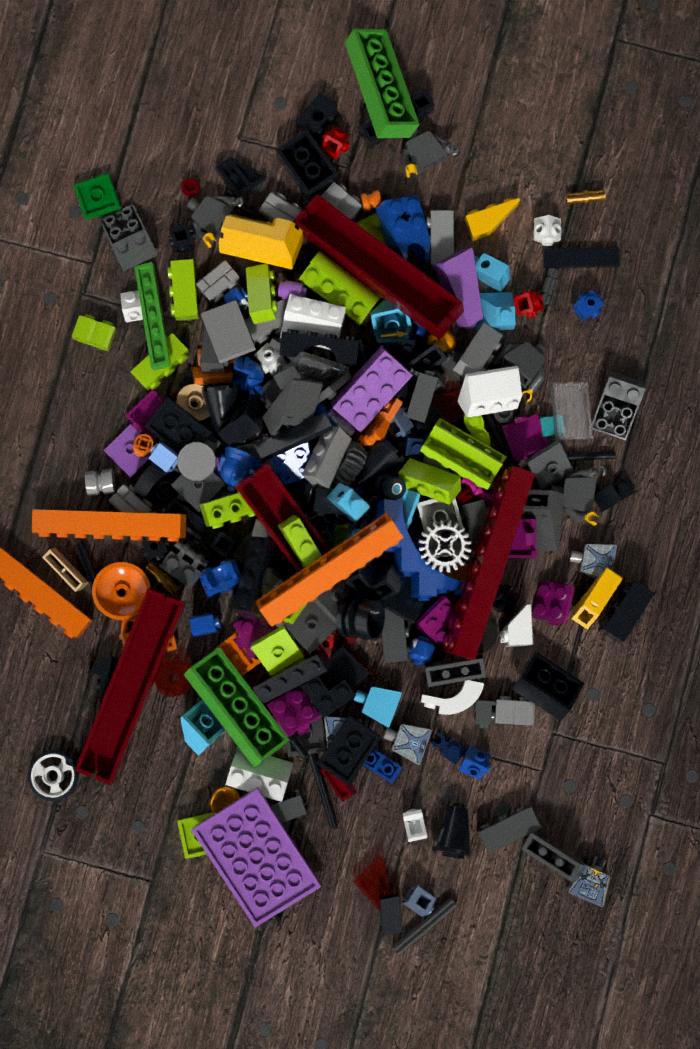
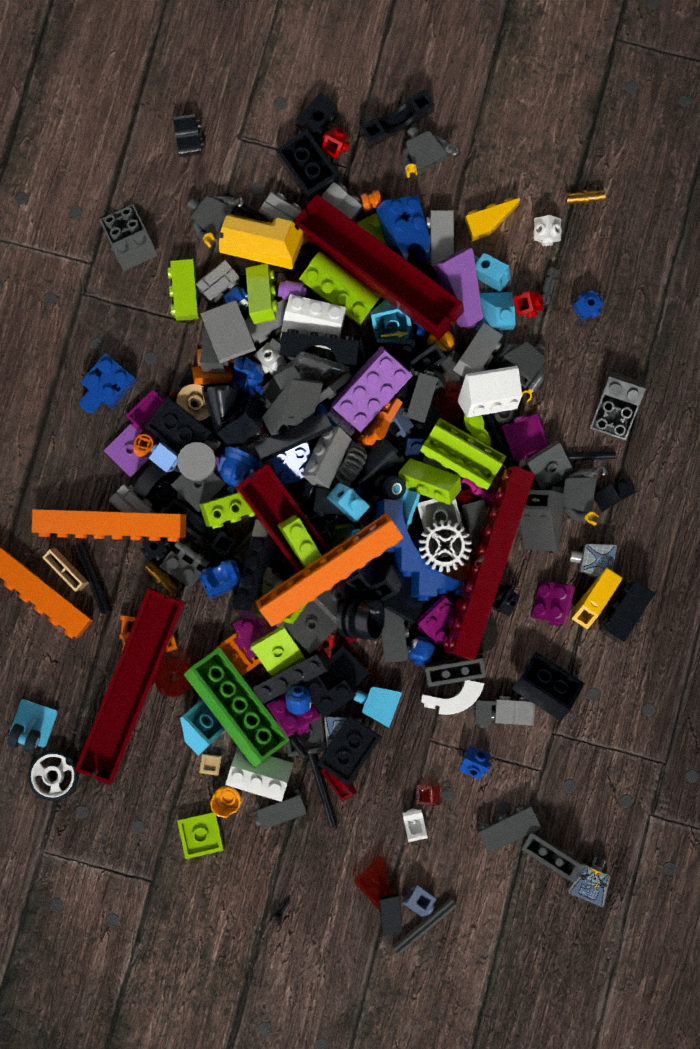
lime brick [72,314,116,351] -> none
green plate [73,173,121,221] -> none
light grey wheel [85,469,116,496] -> none
black slope [86,656,115,695] -> none
orange dish [92,562,150,620] -> none
white bracket [120,290,143,322] -> none
lime brick [130,333,189,391] -> none
bright green plate [134,262,172,371] -> none
black brick [168,223,196,253] -> none
dark red plate [181,178,200,197] -> none
blue brick [189,612,221,637] -> none
medium lavender plate [191,787,321,927] -> none
black wing [215,157,267,199] -> none
bright green brick [345,29,420,138] -> none
blue slope [363,749,403,784] -> none
torso [383,724,432,765] -> none
dark blue plate [431,733,467,765] -> none
black cone [432,803,471,859] -> none
white slope [500,605,533,647] -> none
magenta piece [508,519,537,558] -> none
teal slope [540,416,565,437] -> none
black tile [543,247,620,269] -> none
clear tile [550,383,593,440] -> none
none -> medium azure plate [7,699,58,754]
none -> blue brick [80,353,137,414]
none -> black brick [173,114,204,158]
none -> tan tile [199,753,222,776]
none -> blue head [285,686,311,715]
none -> clear red slope [416,785,440,806]

